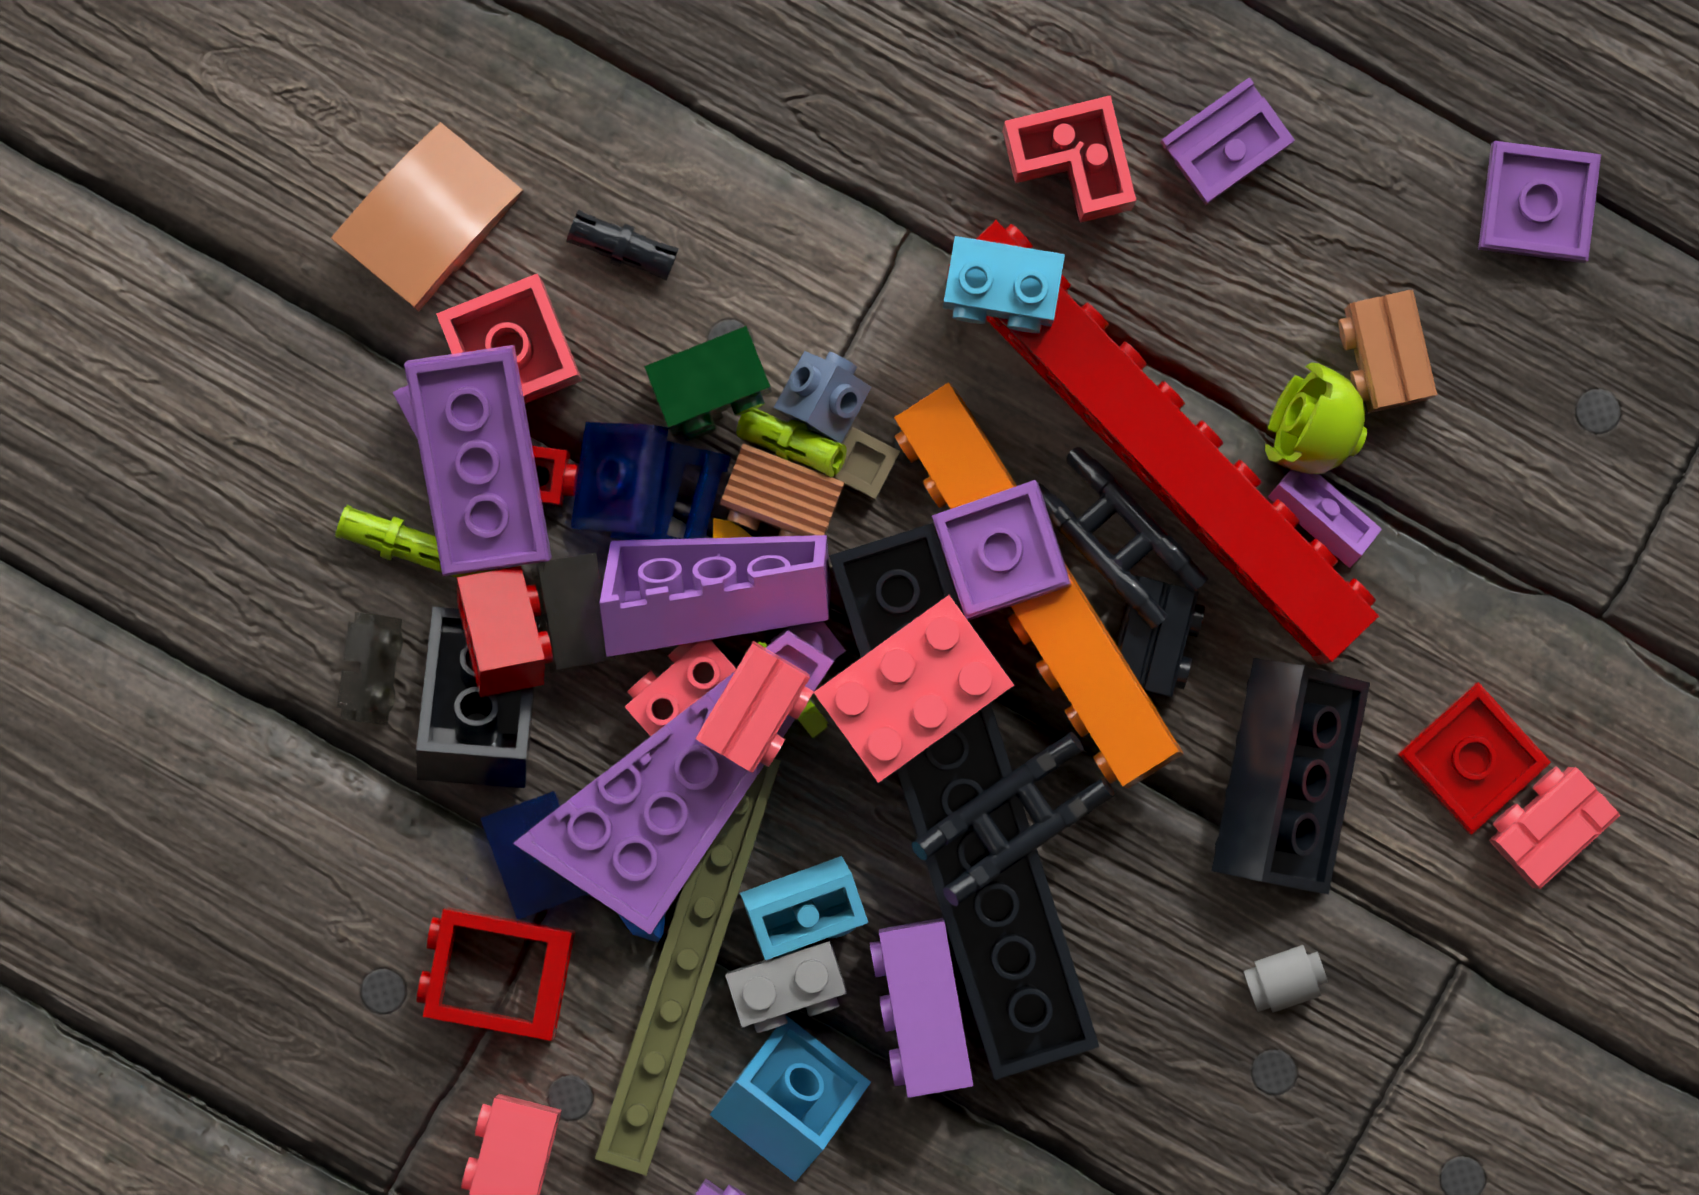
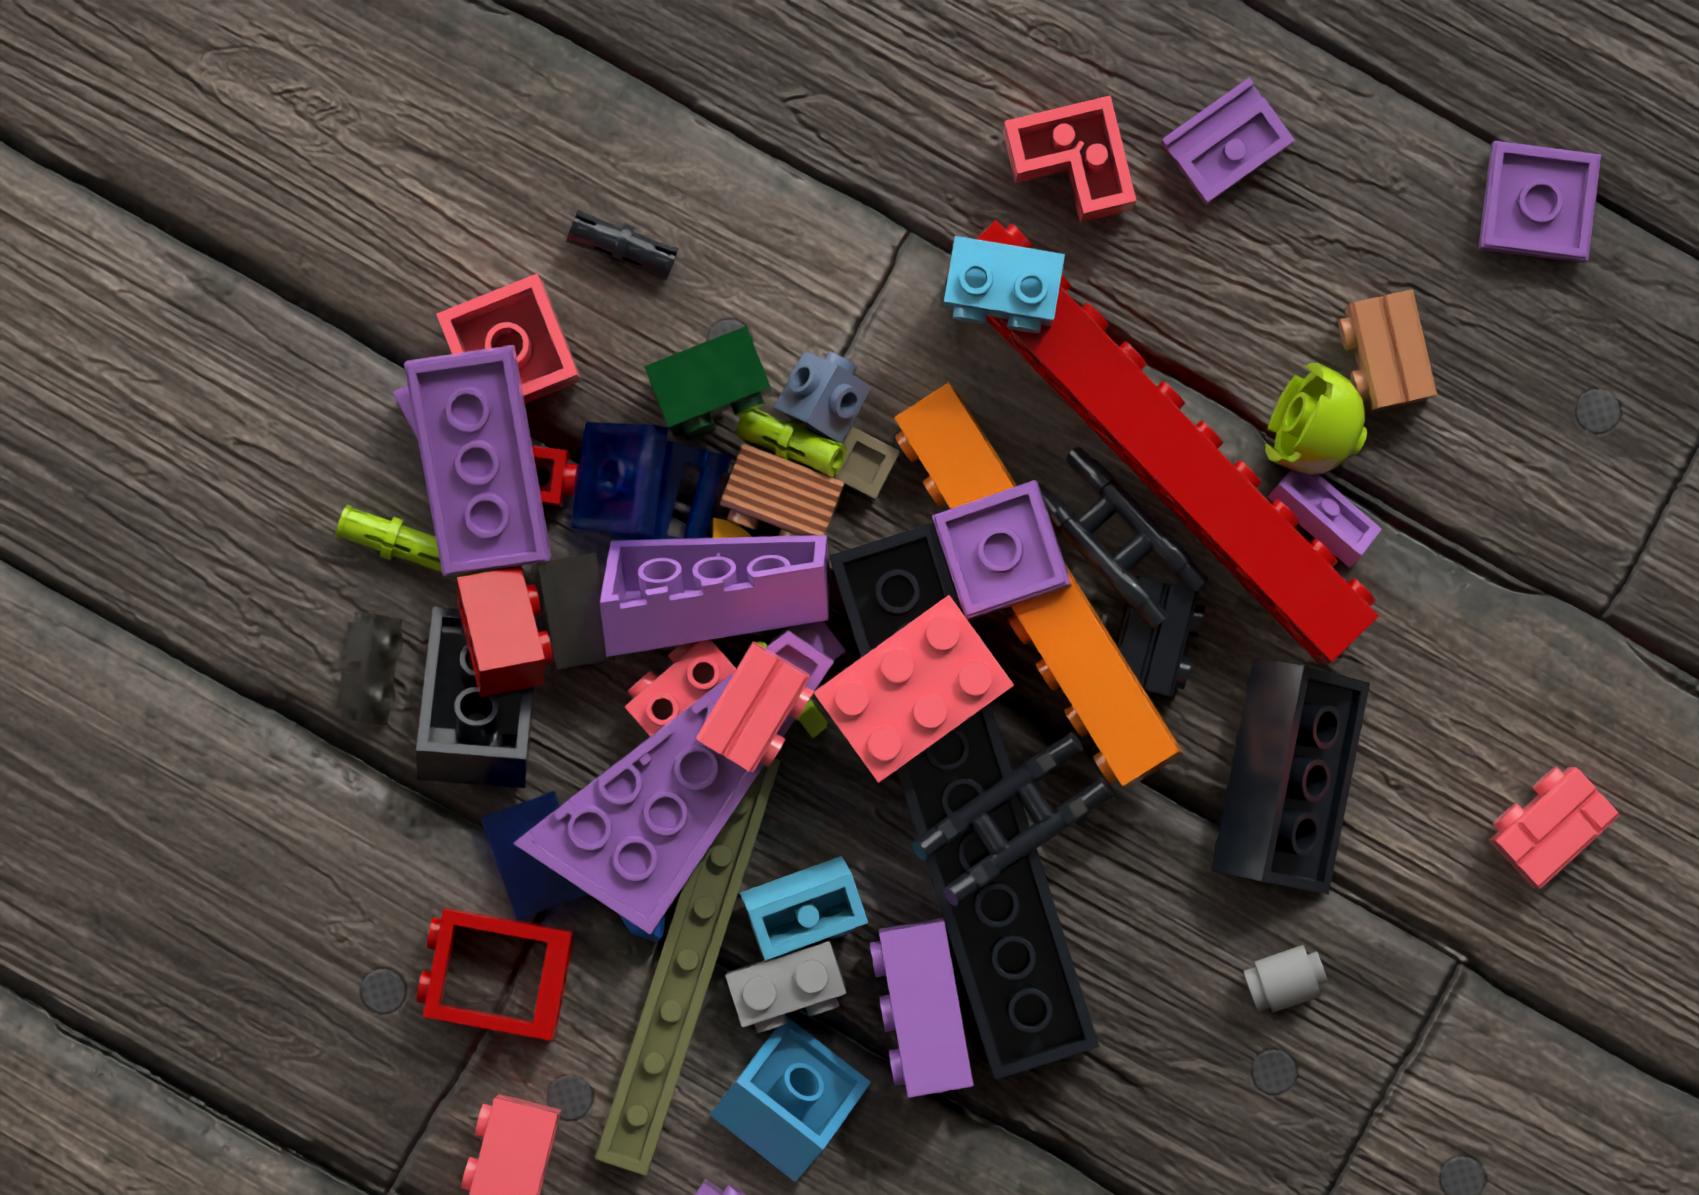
nougat slope [331,122,524,312] -> none
red tile [1396,682,1551,835] -> none

